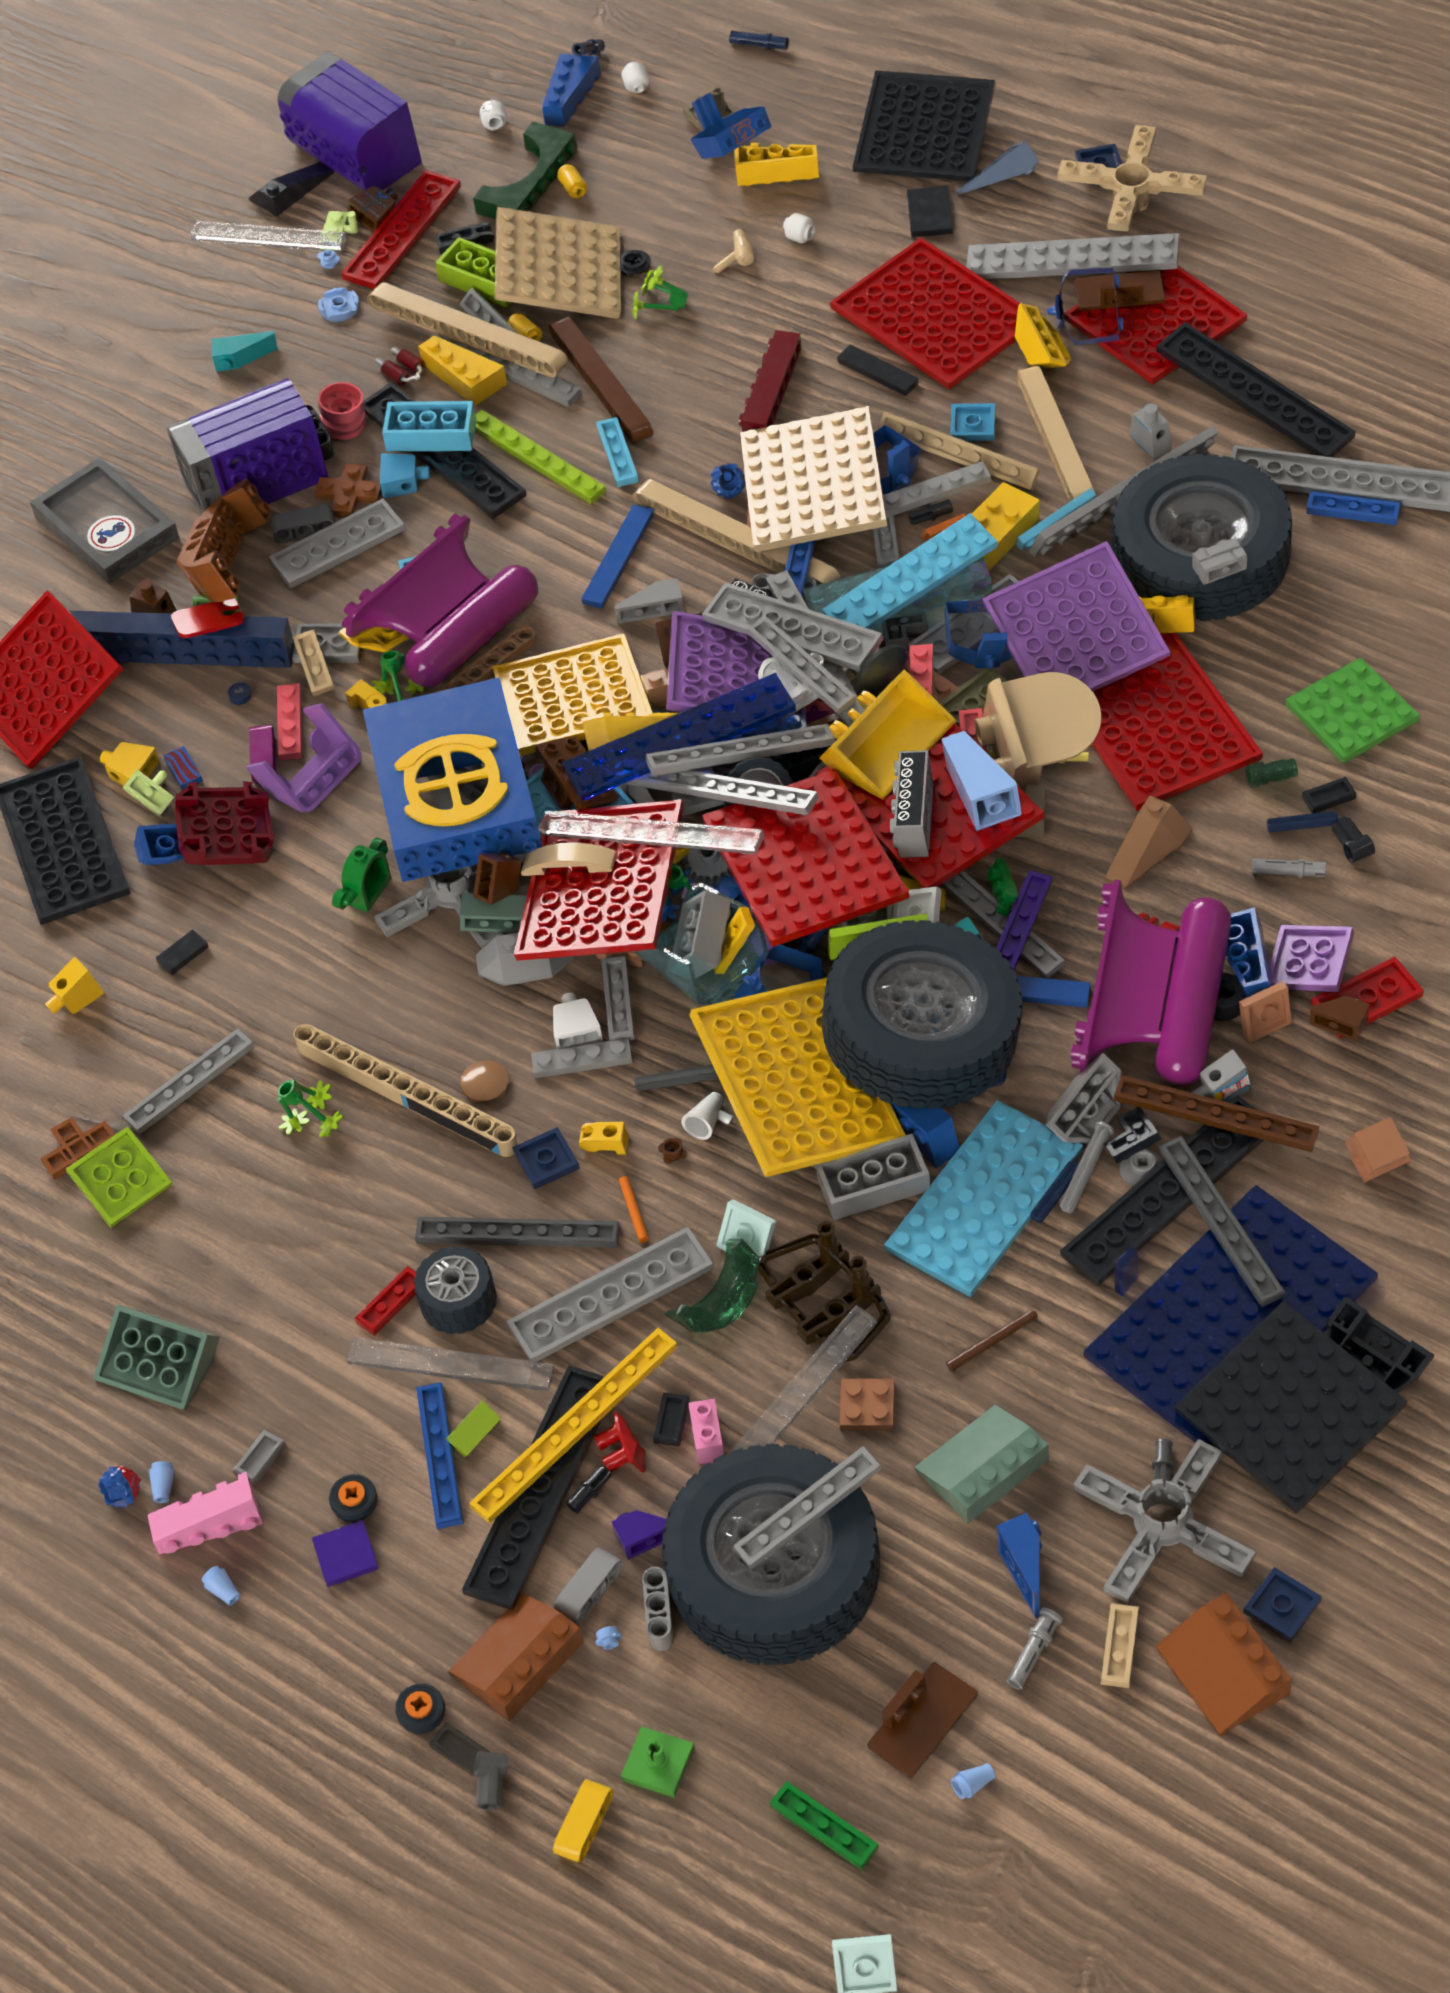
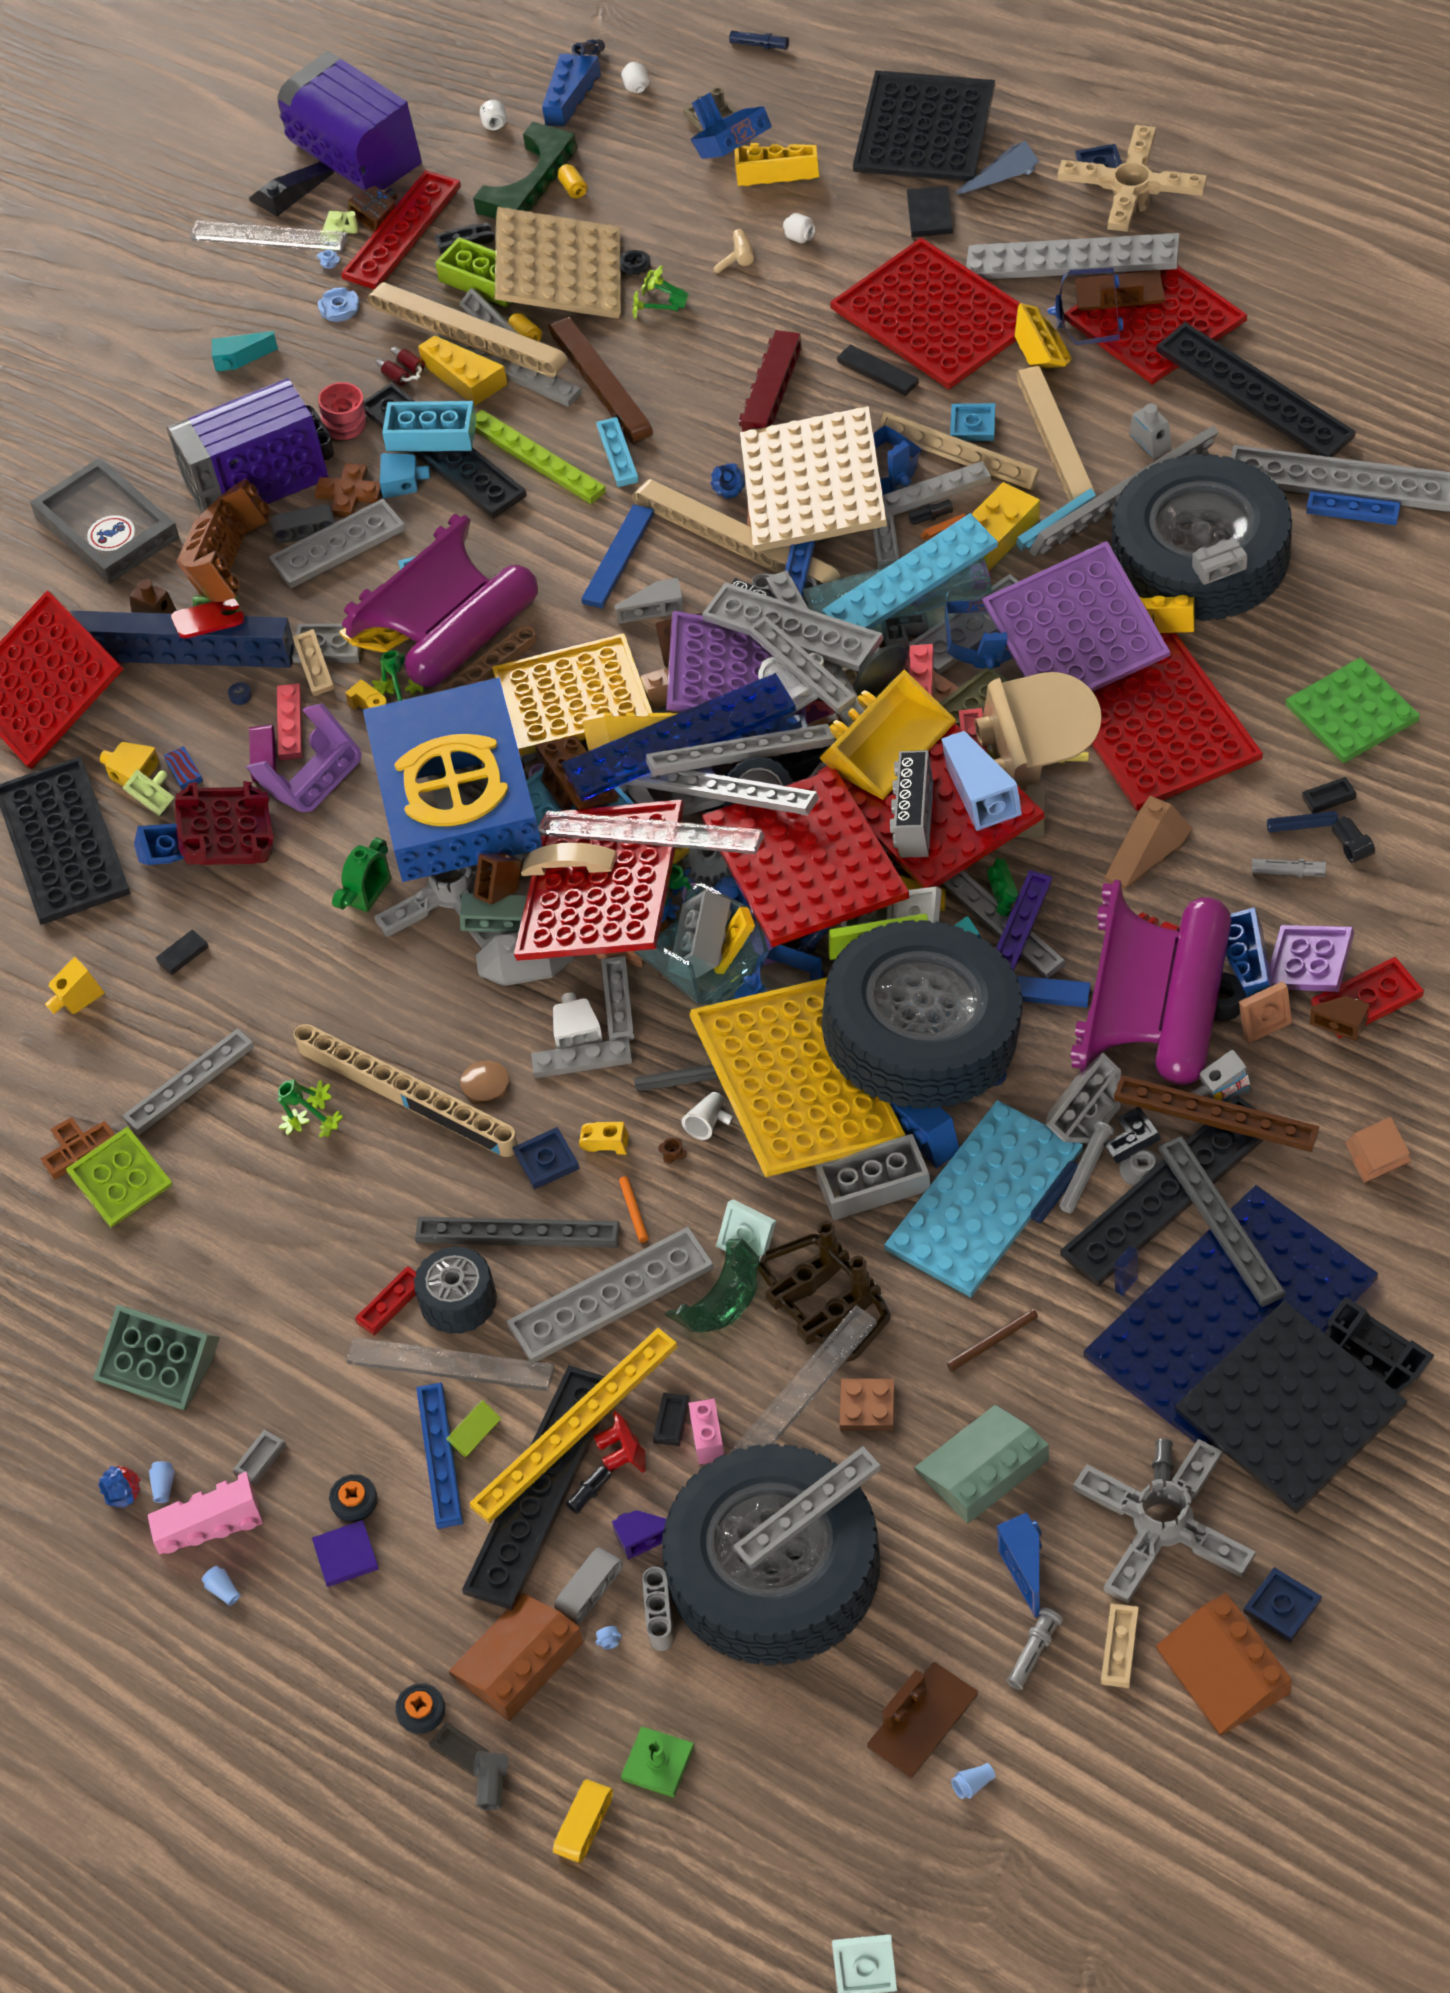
green plate [769,1781,879,1871] -> none
clear green axle [1245,758,1298,788] -> none

